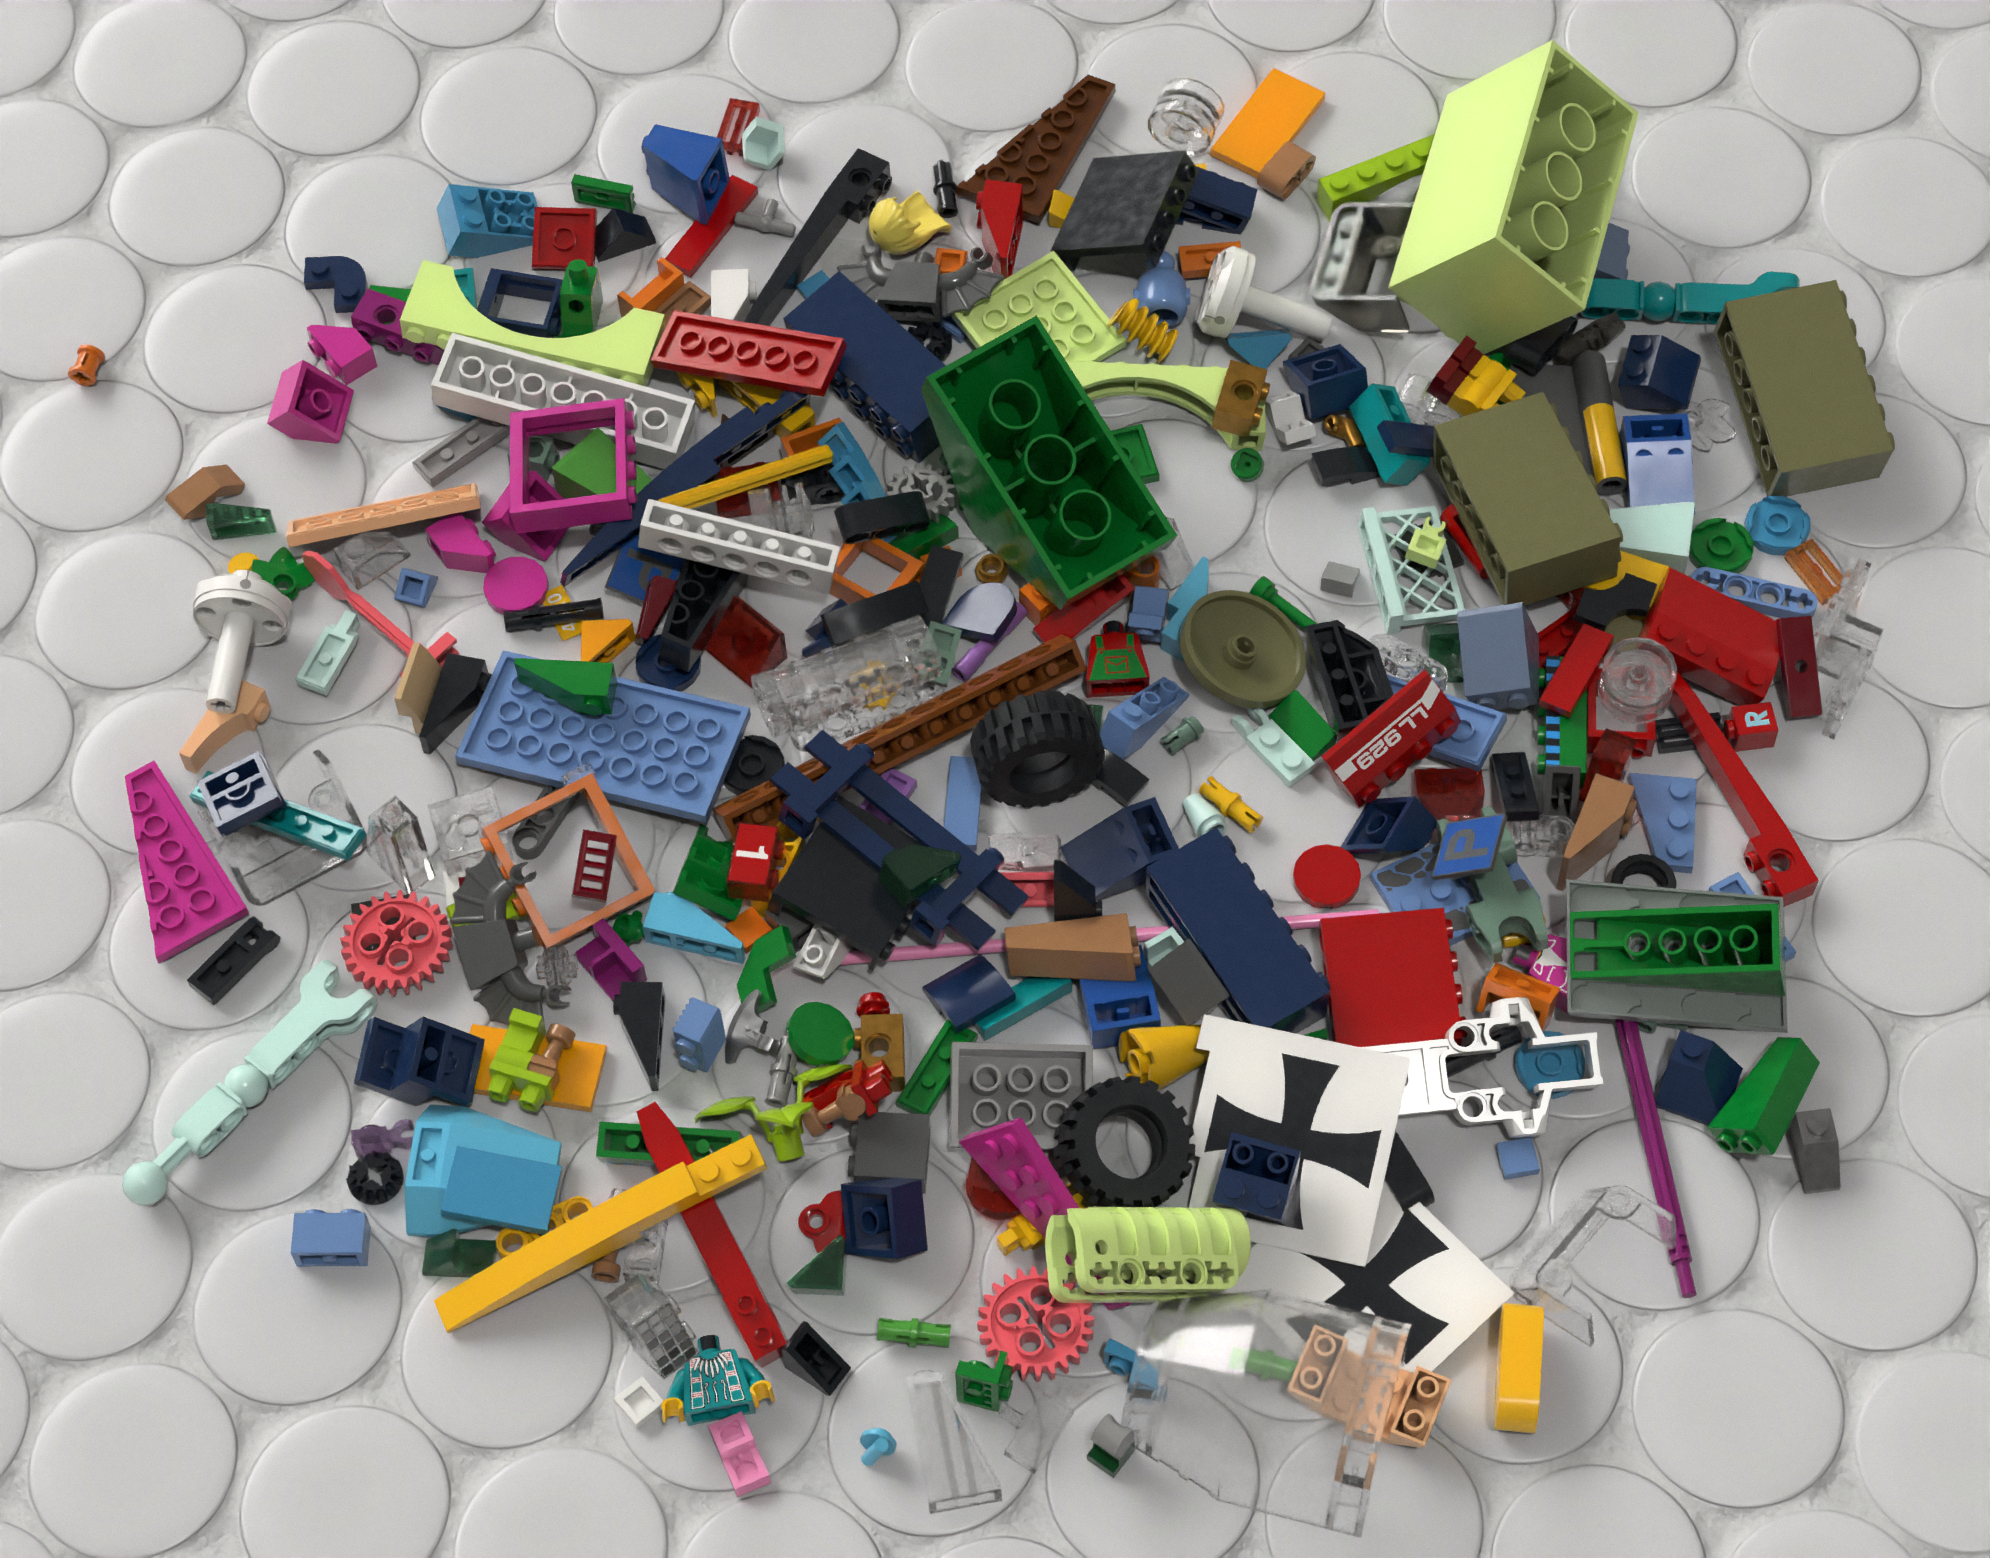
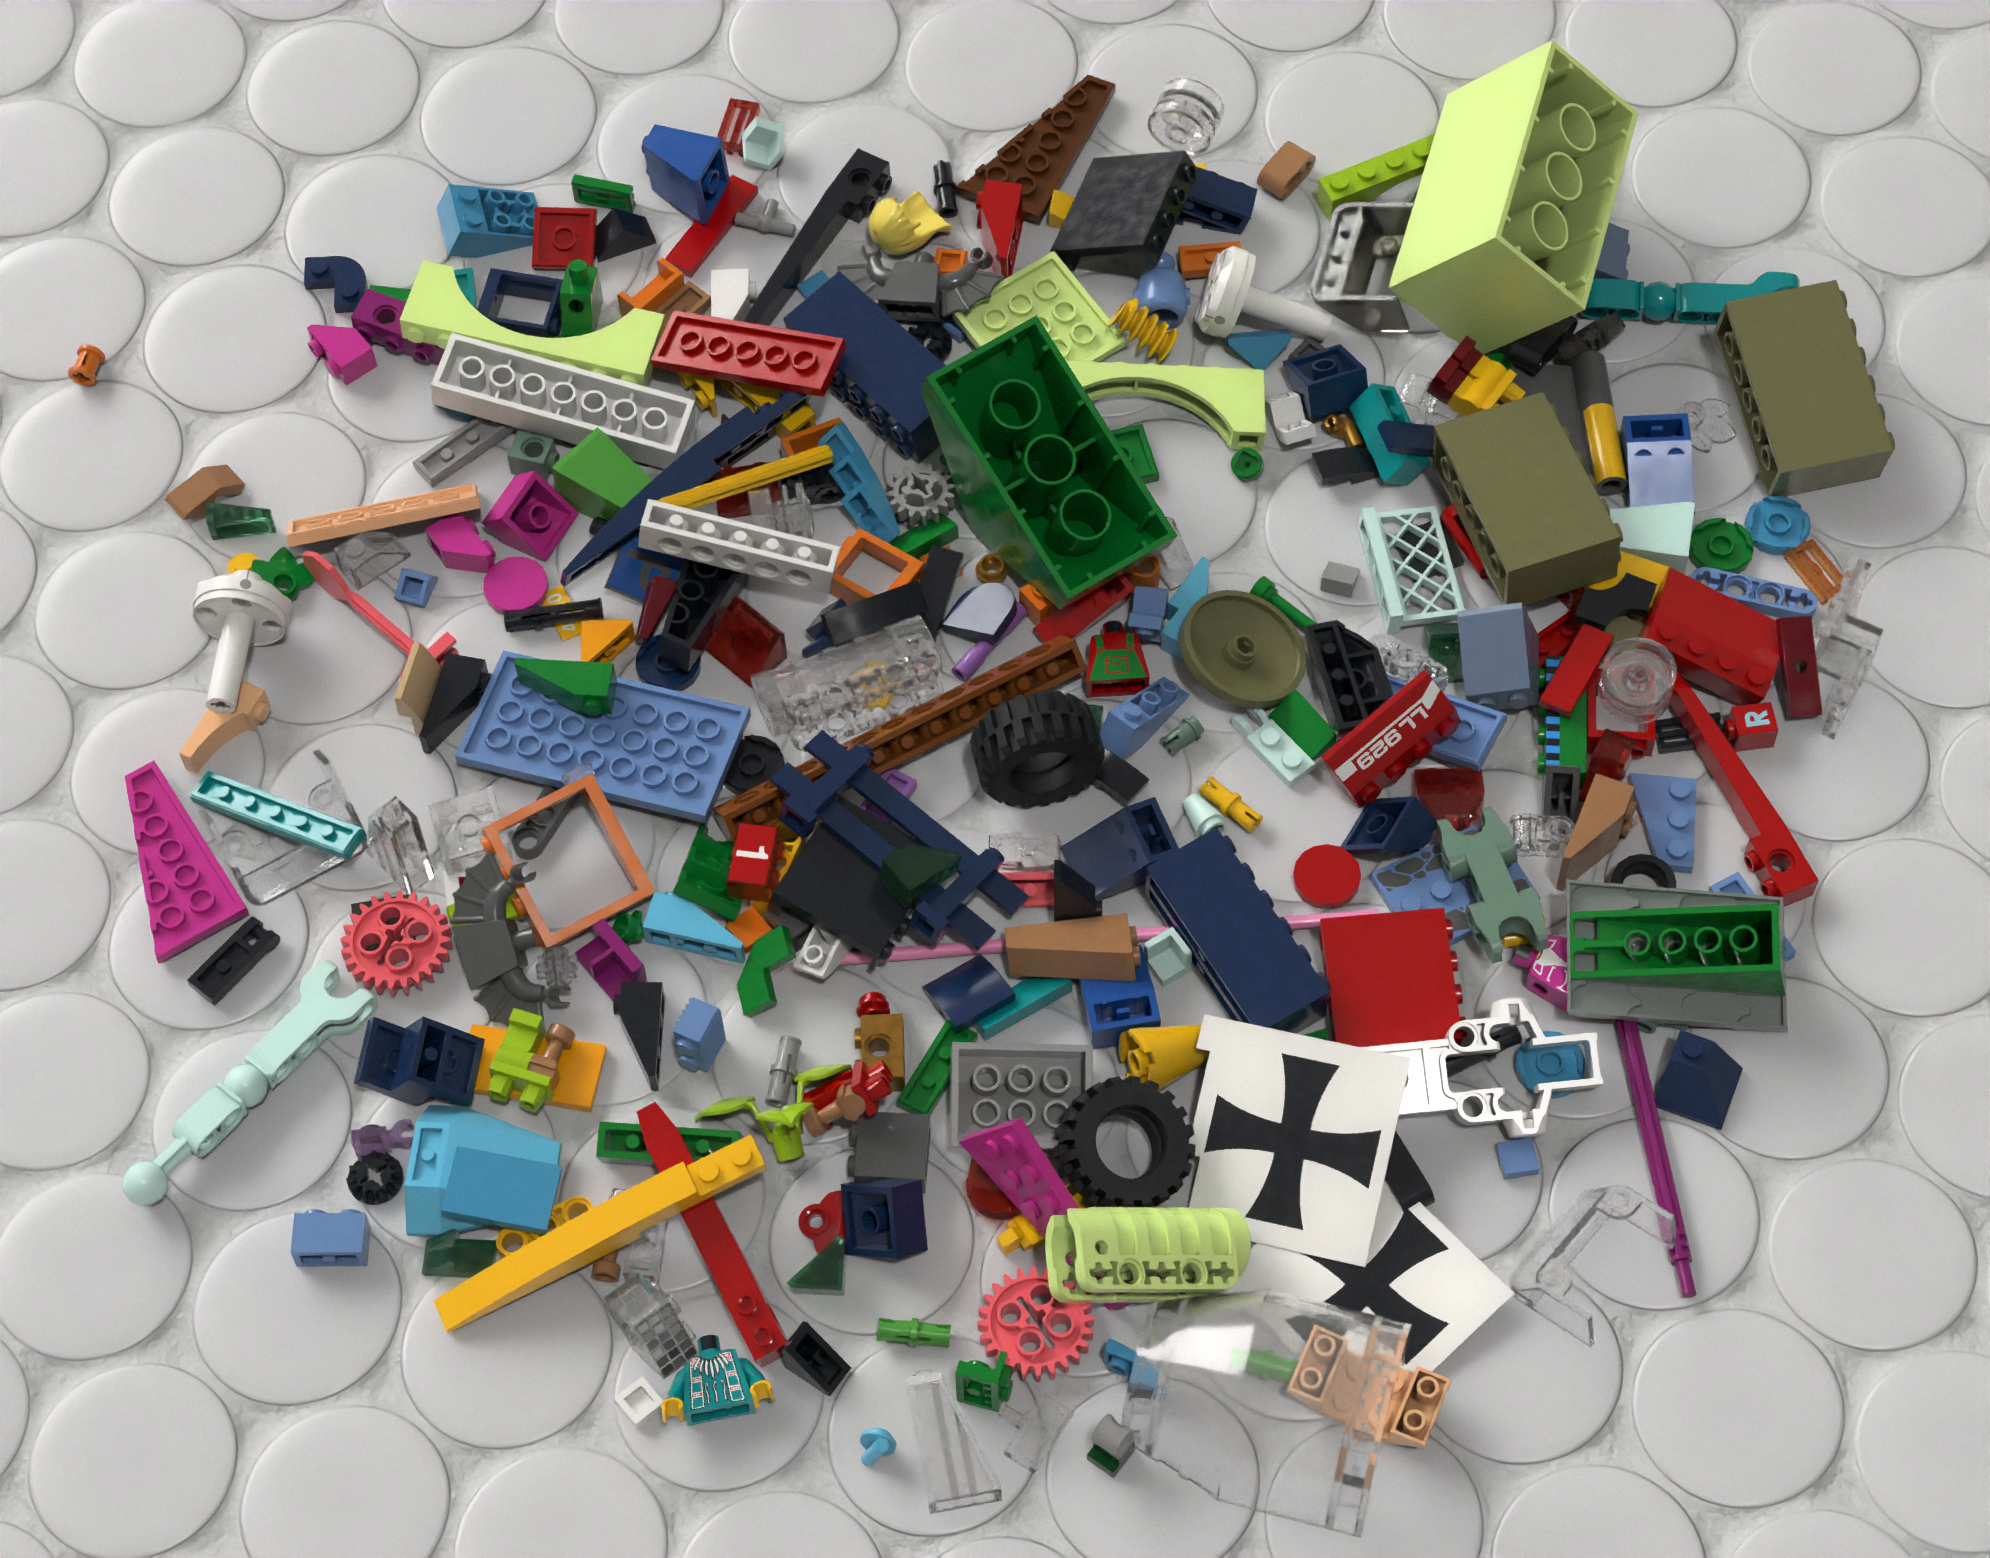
bracket [197,751,287,836] -> none
dark pink slope [267,360,354,444] -> none
light aqua hinge [295,610,361,696] -> none
dark pink window [510,398,638,534] -> none
dark red slope [571,829,617,903] -> none
bright pink slope [708,1411,771,1497] -> none
flat silver piece [725,989,782,1064] -> none
green tile [786,1002,854,1066] -> none
black beam [834,491,931,544] -> none
sand green slope [915,621,962,687] -> none
medium blue tile [944,756,982,851] -> none
dark grey slope [1148,938,1230,1026] -> none
light orange tile [1210,68,1325,178] -> none
pearl gold brick [1211,360,1270,438] -> none
dark blue slope [1212,1132,1301,1225] -> none
yellowish green plate [1404,516,1447,569] -> none
blue piece [1432,813,1508,880] -> none
orange panel [1476,963,1561,1032] -> none
black tile [1491,752,1540,822] -> none
yellow plant [1494,1303,1544,1434] -> none
dark blue slope [1618,335,1701,409] -> none
green slope [1707,1037,1820,1155] -> none
flat silver slope [1789,1108,1841,1194] -> none

